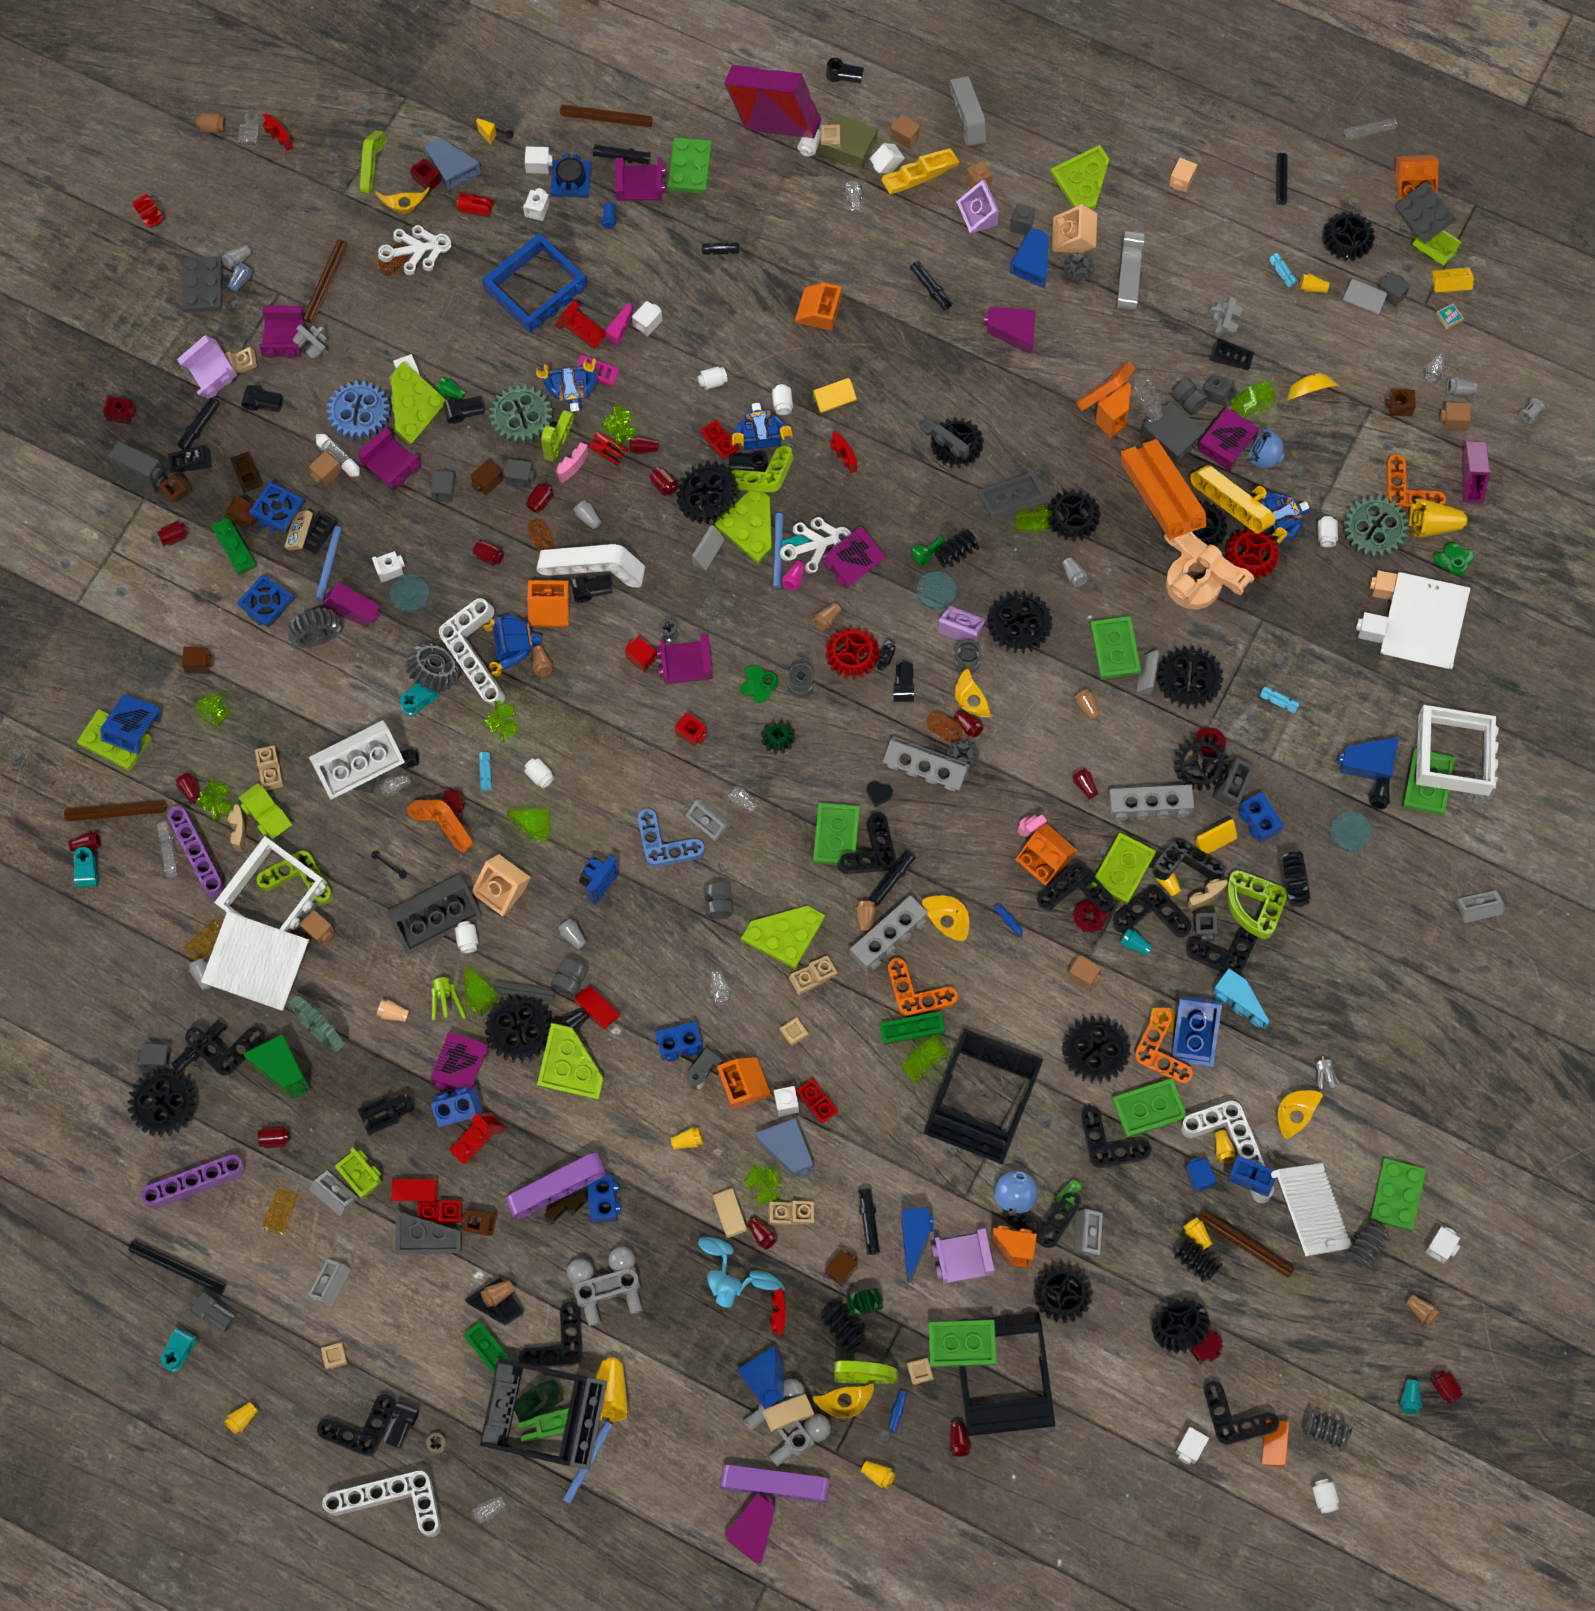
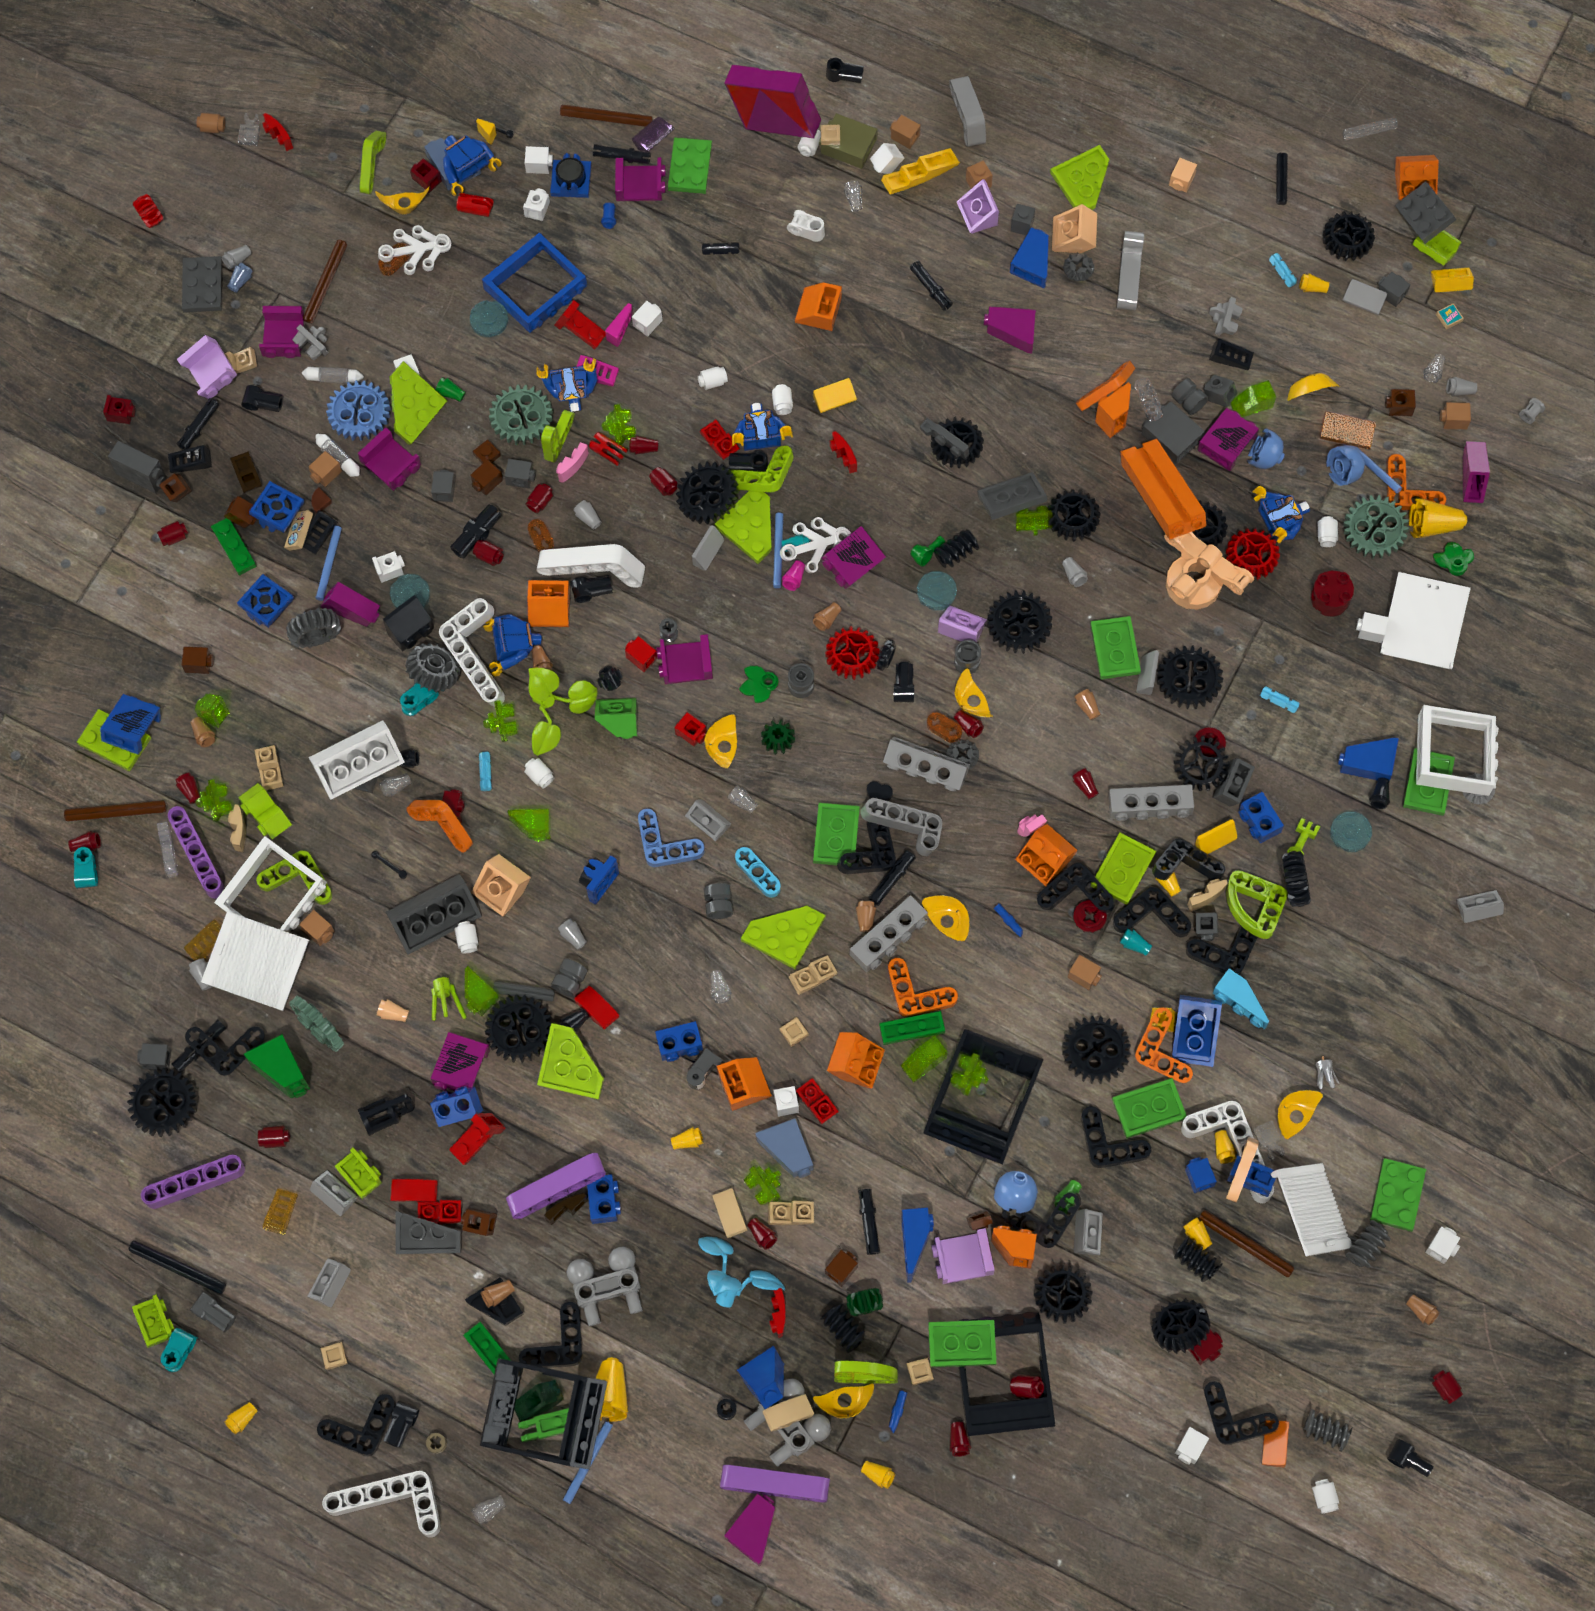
black piece [443,396,484,424] -> none
yellow beam [1190,465,1275,533] -> none
light nougat brick [1370,570,1398,600] -> none
teal cone [1400,1380,1422,1414] -> none
none -> lime bracket [132,1294,174,1348]
none -> medium nougat cone [190,717,215,747]
none -> piece [302,367,364,384]
none -> copper tile [311,487,332,514]
none -> black slope [383,595,434,652]
none -> blue torso [443,135,502,196]
none -> black piece [450,504,502,559]
none -> clear light blue tile [470,300,508,337]
none -> reddish brown plate [473,439,501,464]
none -> lime plant [528,667,598,756]
none -> bright green slope [595,698,637,739]
none -> black gear [596,666,623,691]
none -> clear purple slope [632,117,674,152]
none -> yellow piece [705,715,737,768]
none -> black bush [717,1399,736,1420]
none -> medium azure beam [735,847,781,898]
none -> white piece [787,210,825,242]
none -> orange slope [827,1032,885,1089]
none -> light grey beam [861,798,942,856]
none -> clear neon green hips [951,1053,989,1096]
none -> reddish brown plate [966,1211,993,1231]
none -> dark red brick [1010,1375,1044,1399]
none -> light nougat beam [1226,1137,1259,1202]
none -> lime hinge [1287,818,1321,856]
none -> dark red brick [1311,570,1354,617]
none -> clear orange piece [1320,411,1376,450]
none -> medium blue cylinder [1326,446,1365,486]
none -> medium blue bar [1342,438,1402,493]
none -> black pin [1387,1439,1434,1477]

